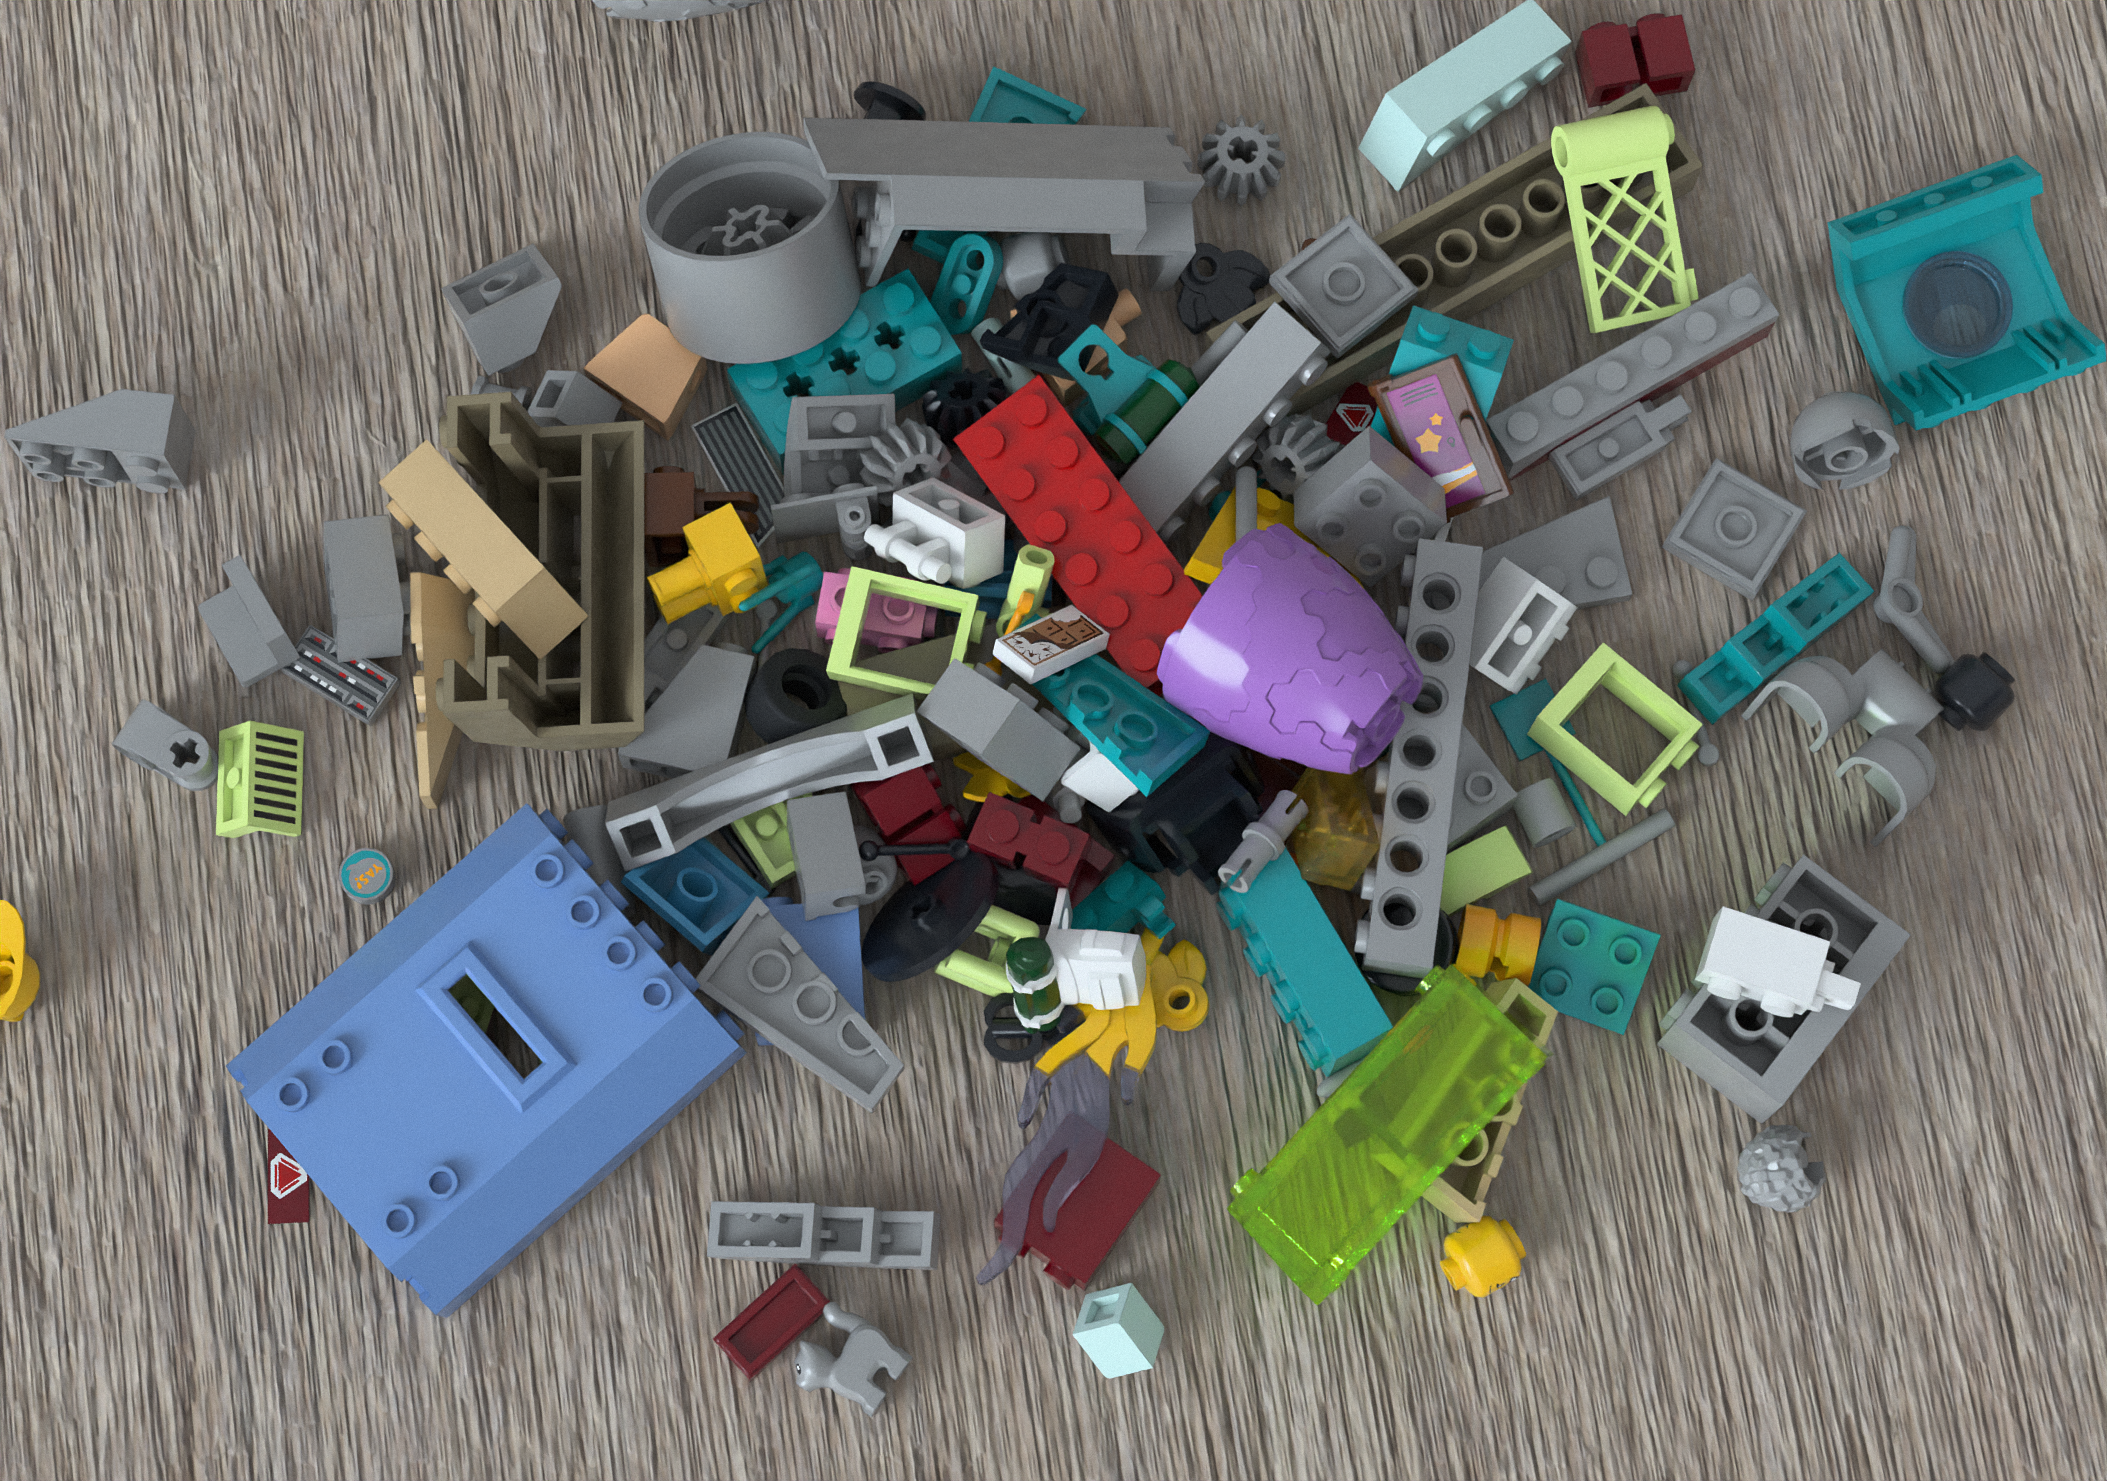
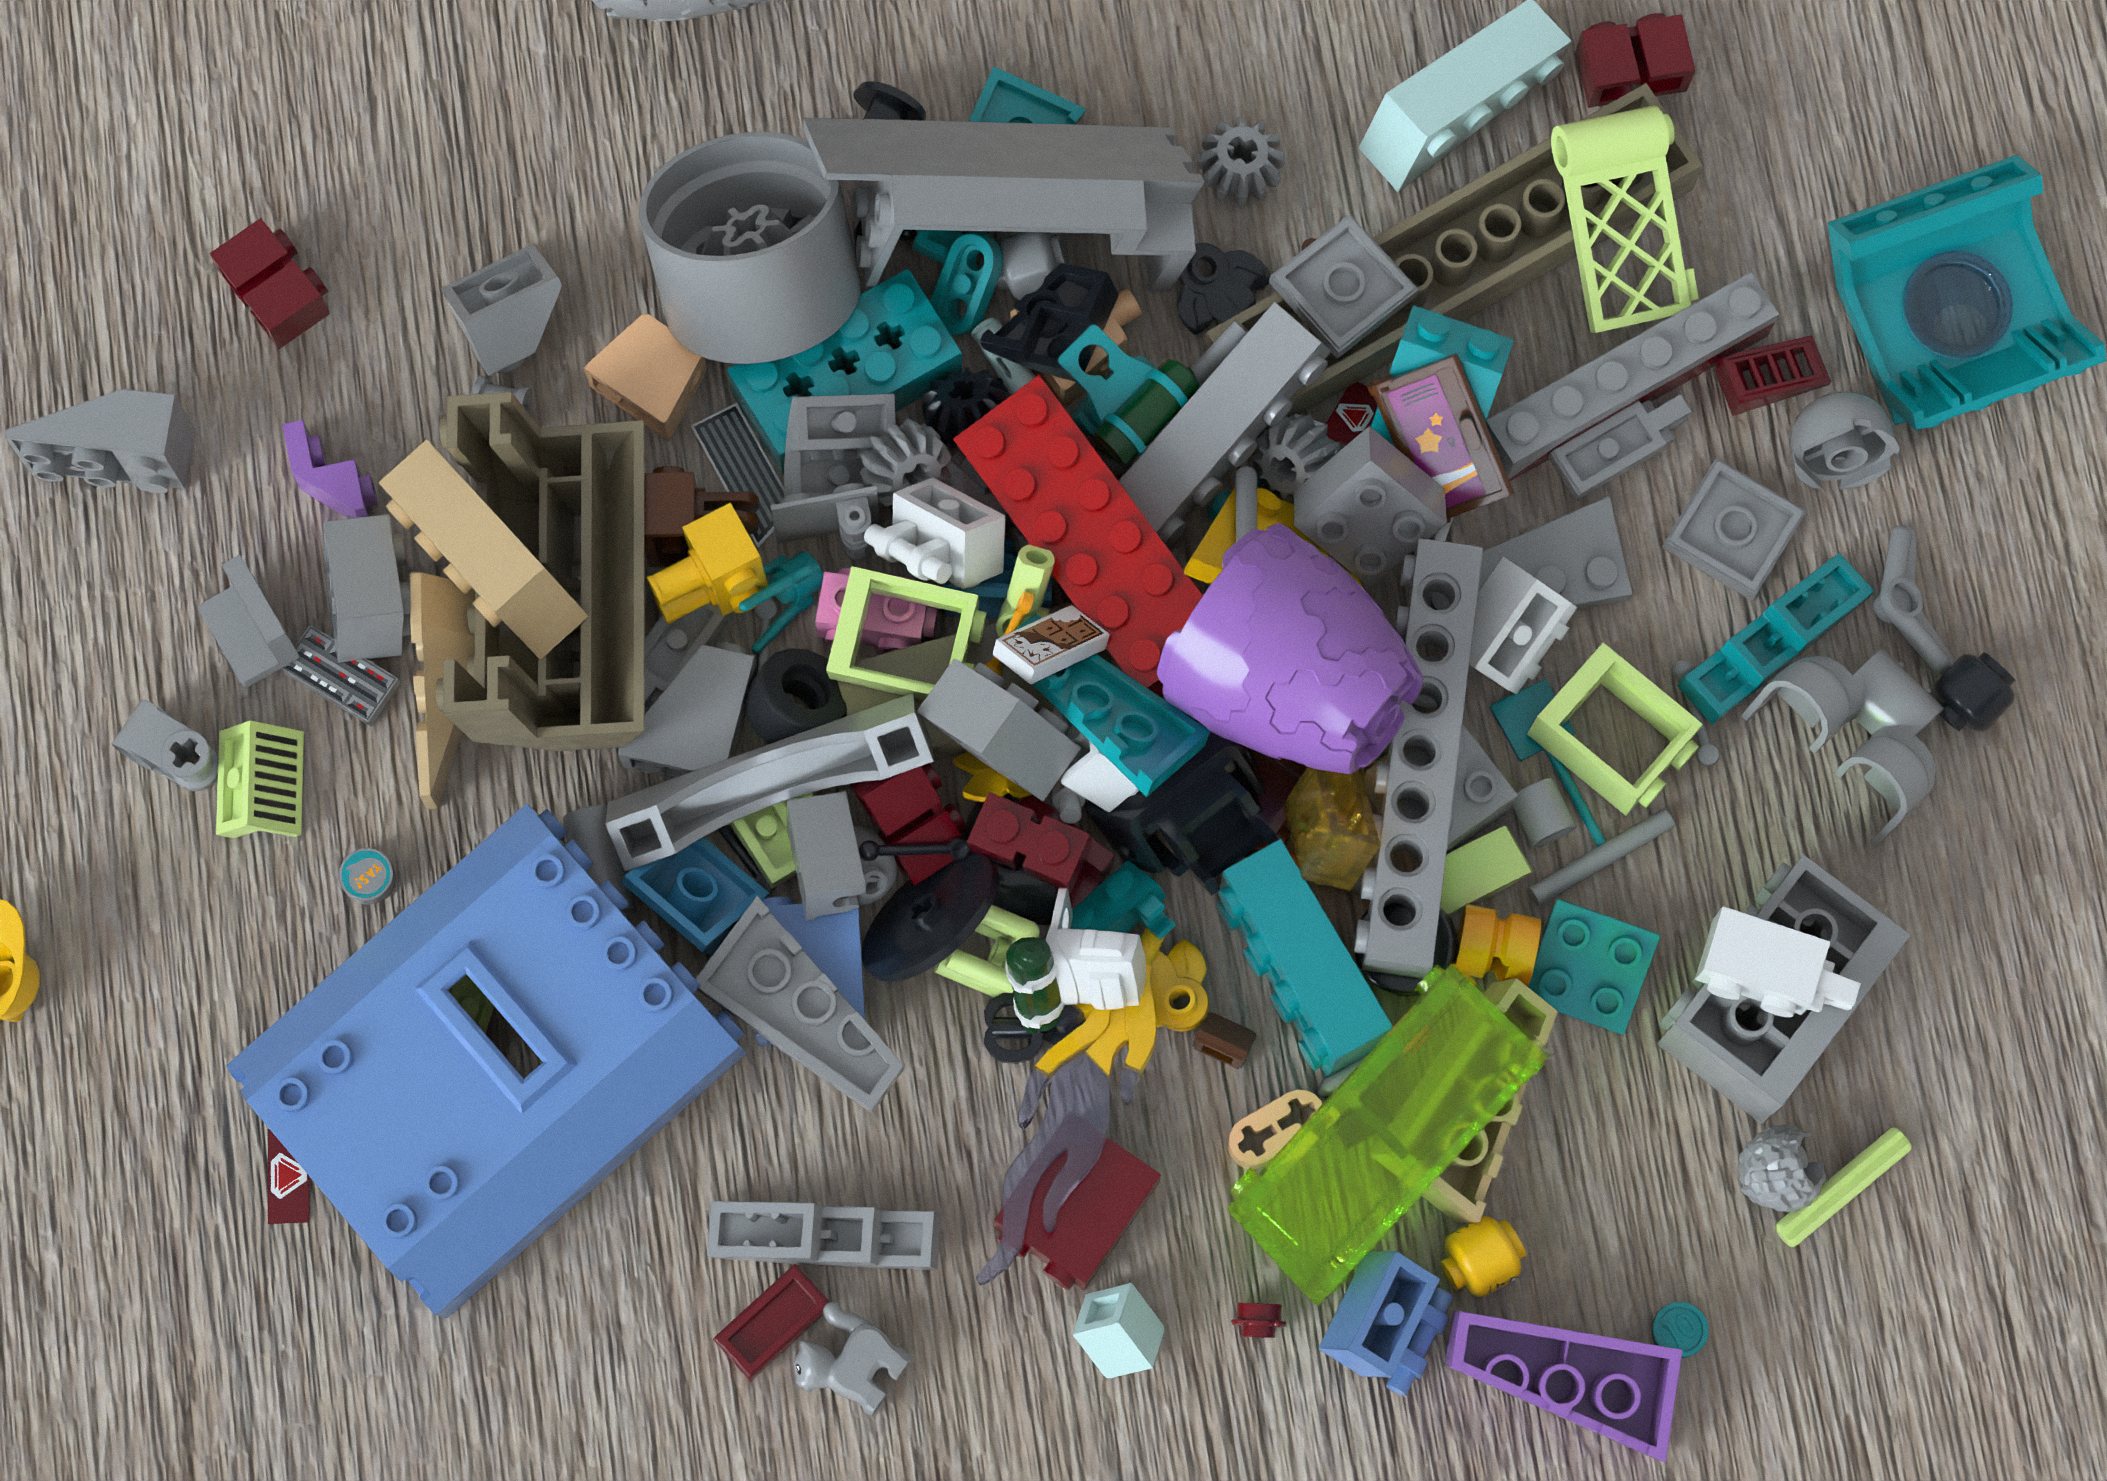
light grey brick [527,370,622,427] -> none
light grey pin [1218,790,1309,893] -> none
none -> dark red piece [209,218,330,349]
none -> medium lavender slope [282,420,378,519]
none -> reddish brown slope [1192,1012,1256,1069]
none -> light nougat beam [1228,1089,1325,1169]
none -> dark red plate [1231,1303,1286,1338]
none -> medium blue brick [1318,1251,1453,1396]
none -> medium lavender wedge [1445,1310,1682,1463]
none -> teal piece [1652,1302,1708,1358]
none -> dark red slope [1714,335,1831,416]
none -> yellowish green axle [1774,1127,1912,1247]

